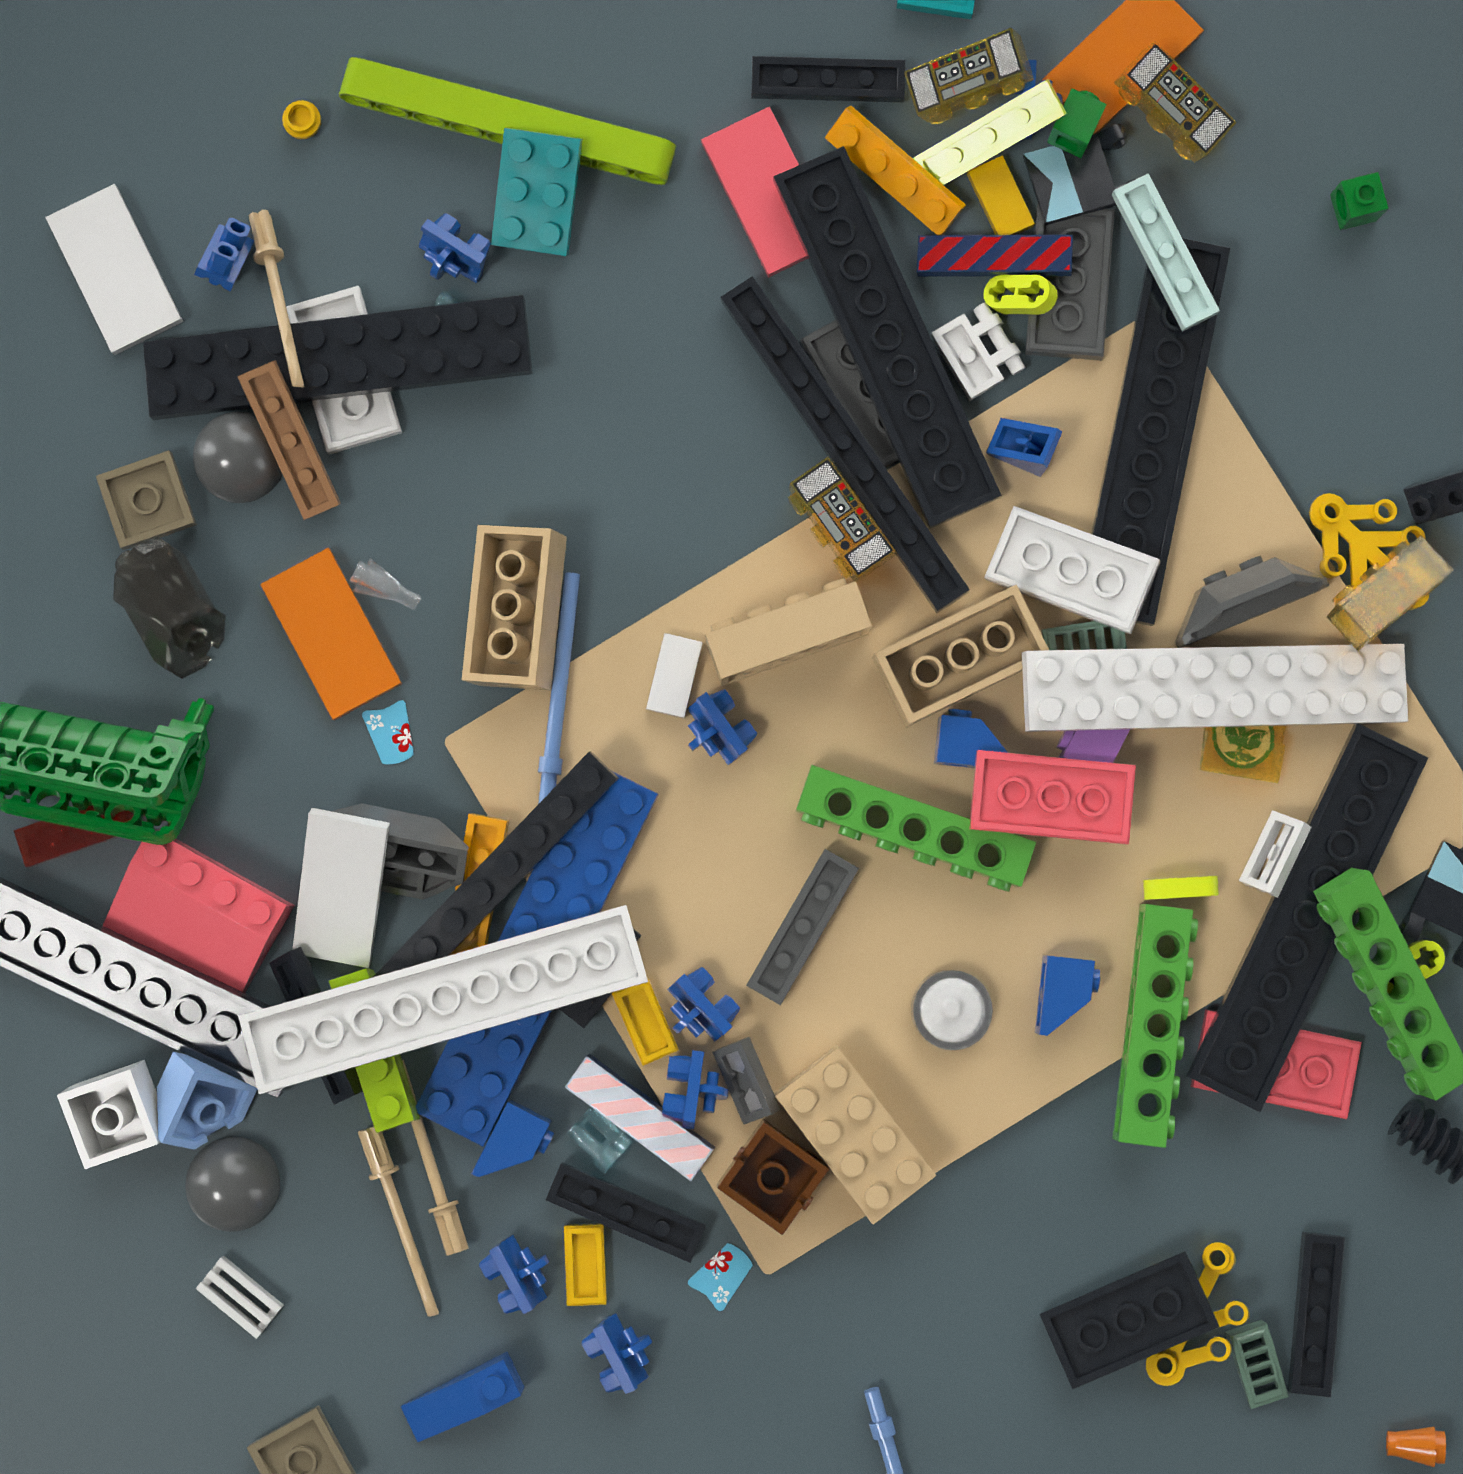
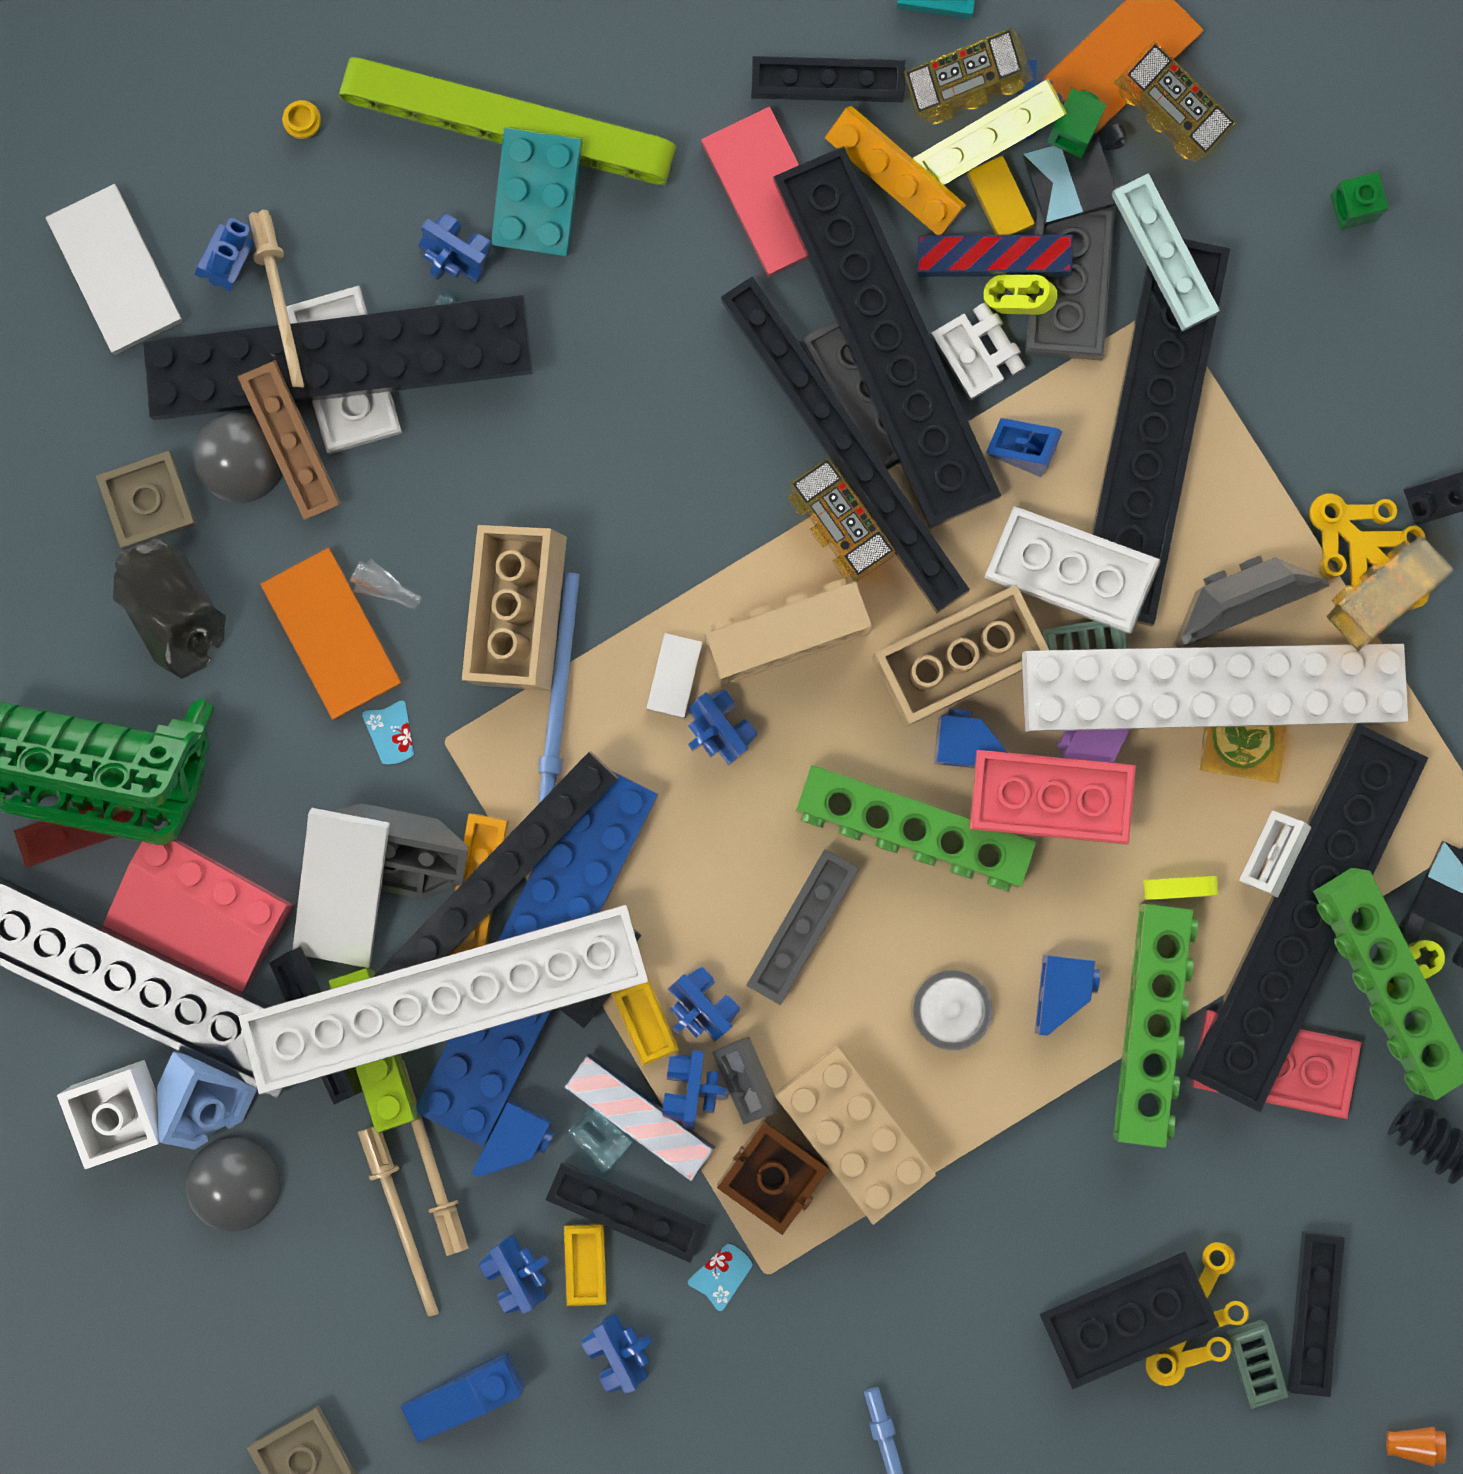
white tile [196,1256,284,1339] -> none

